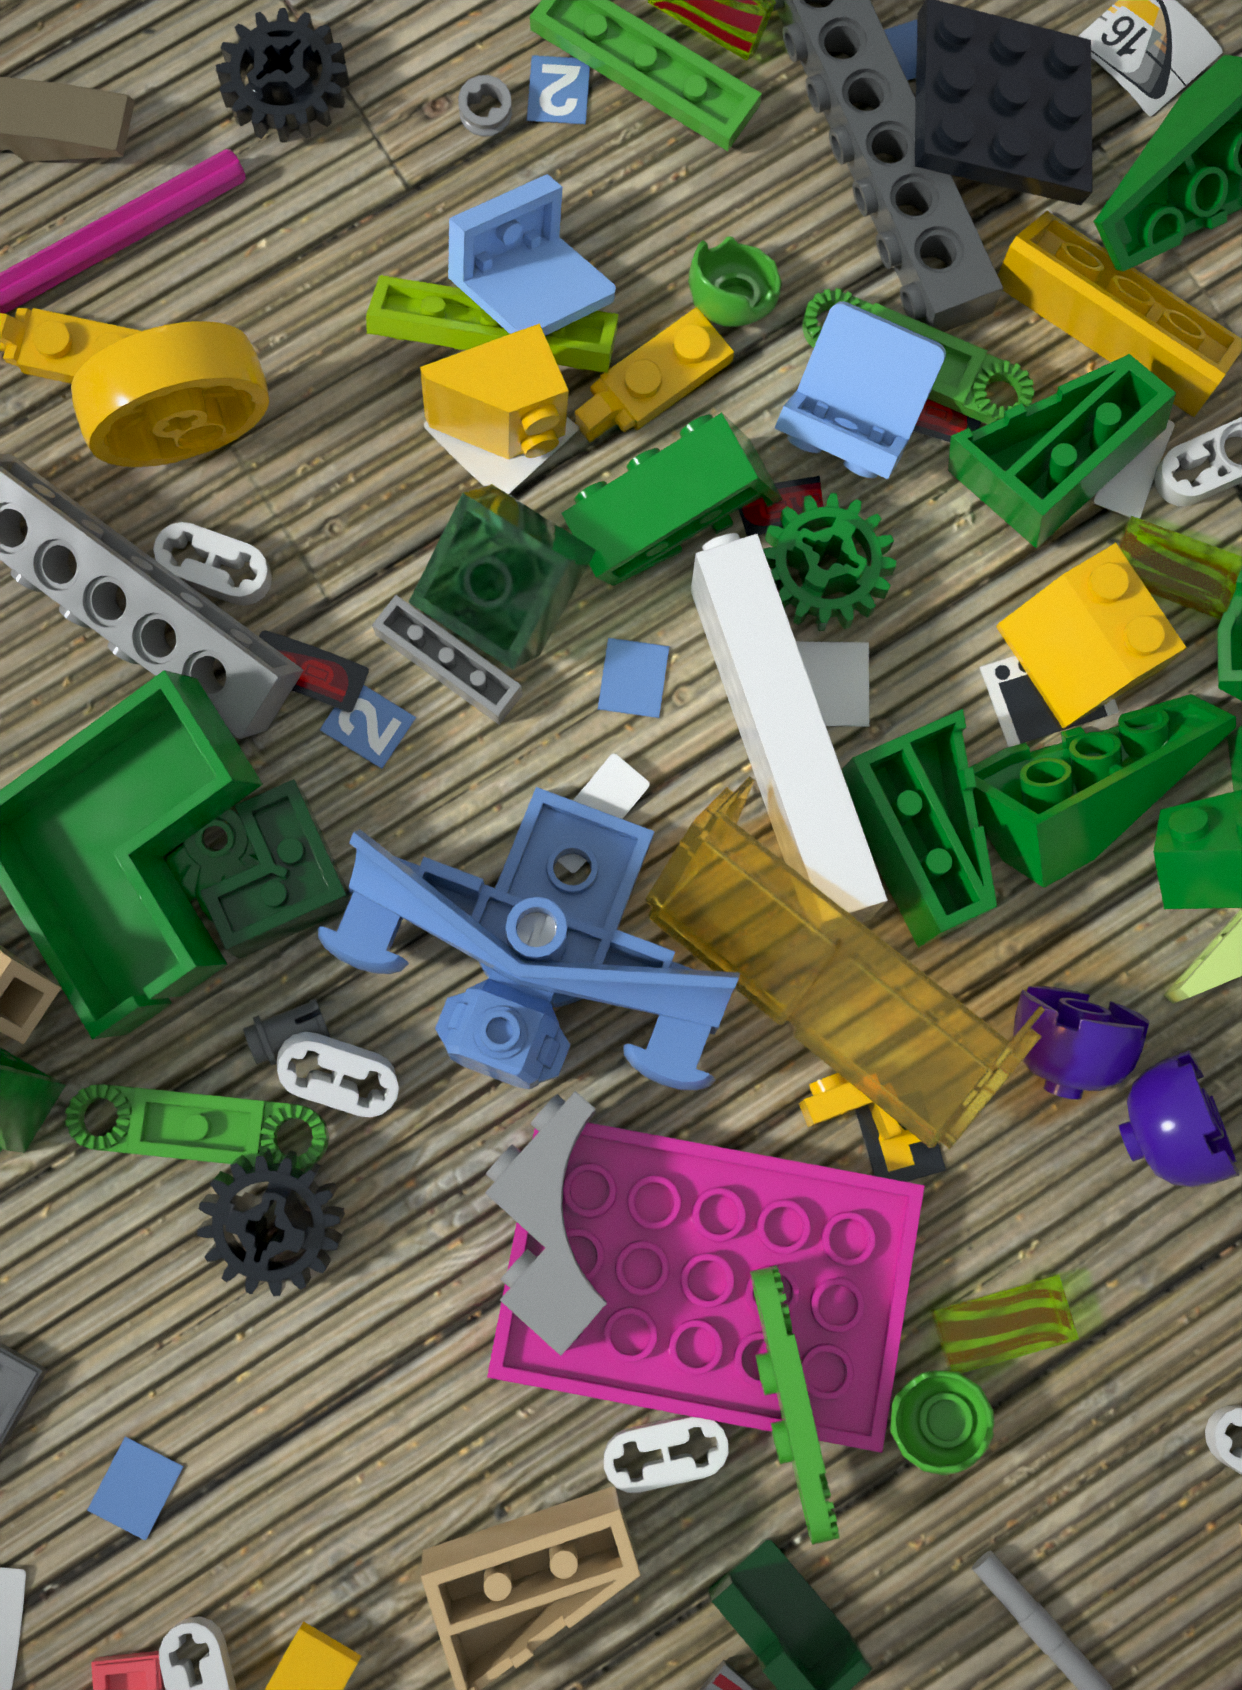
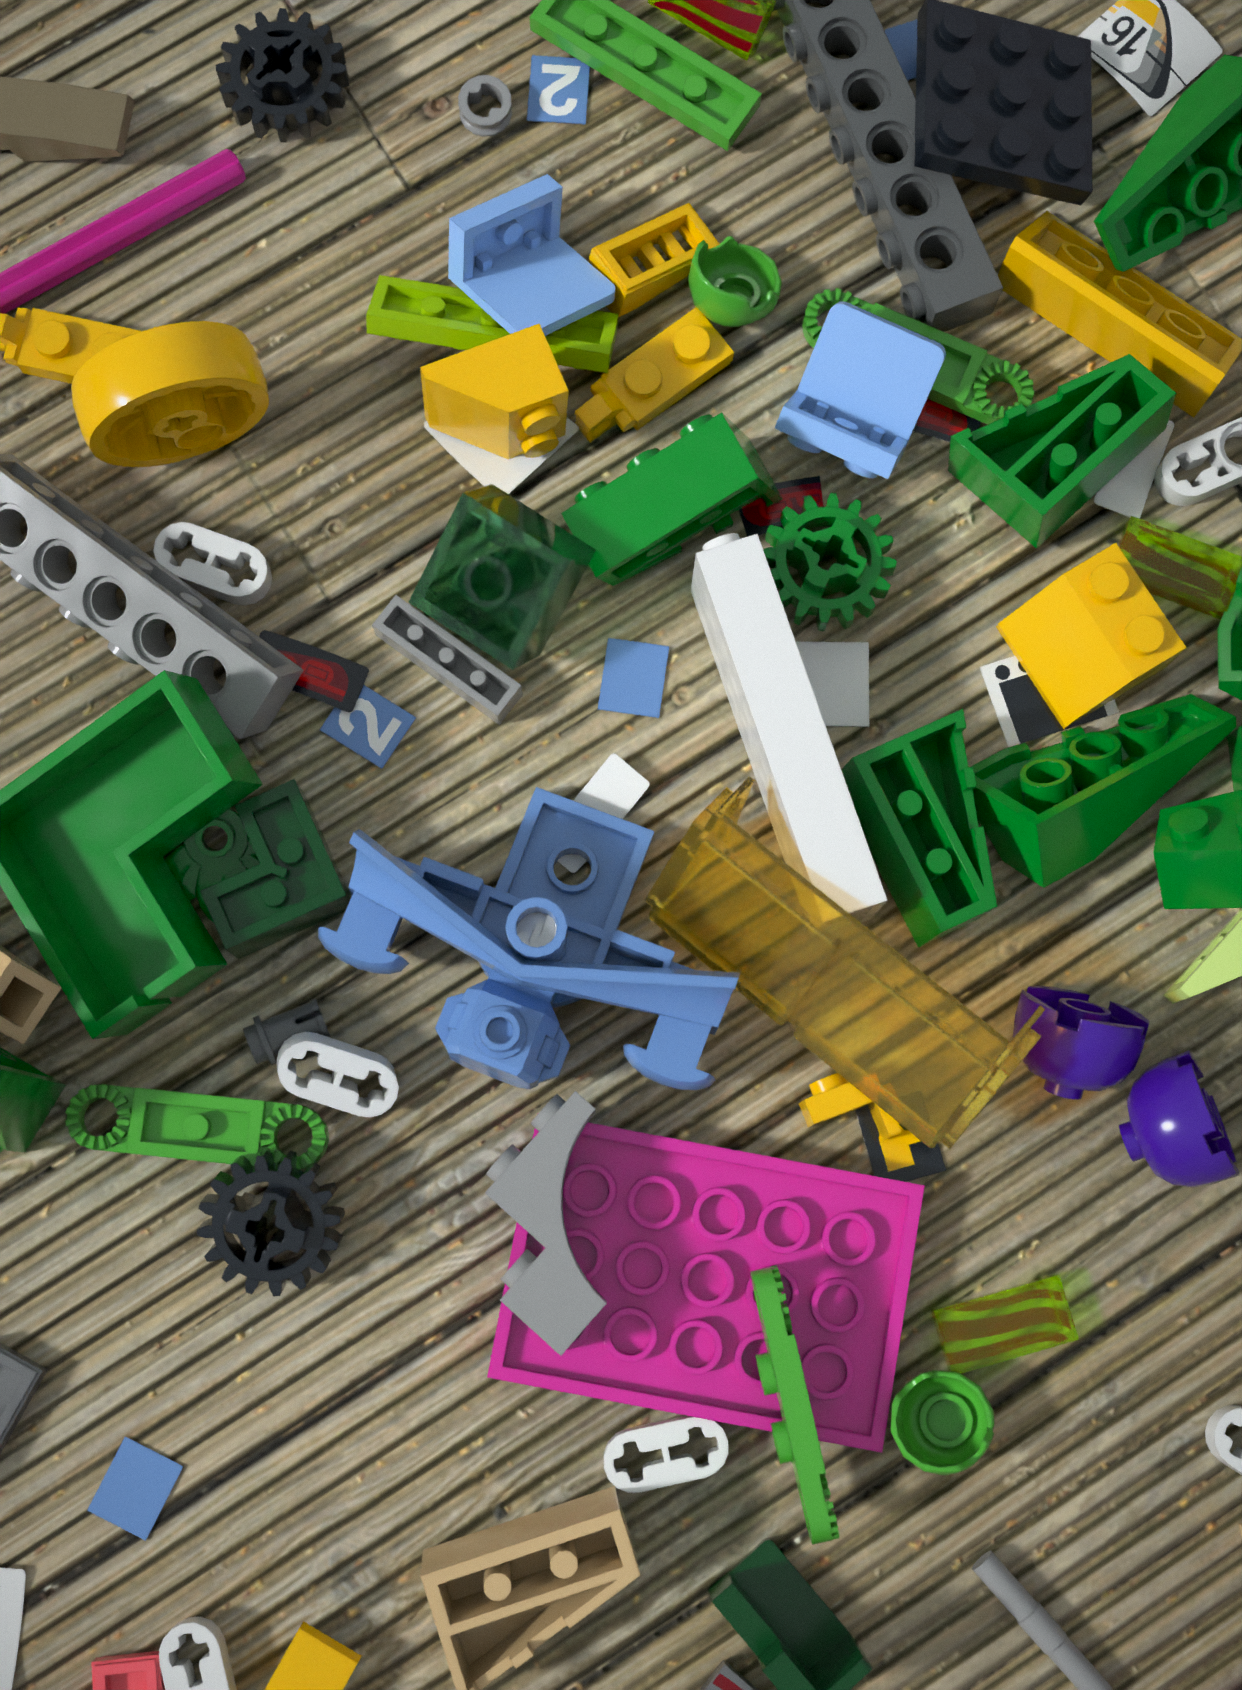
none -> yellow slope [588,203,720,318]

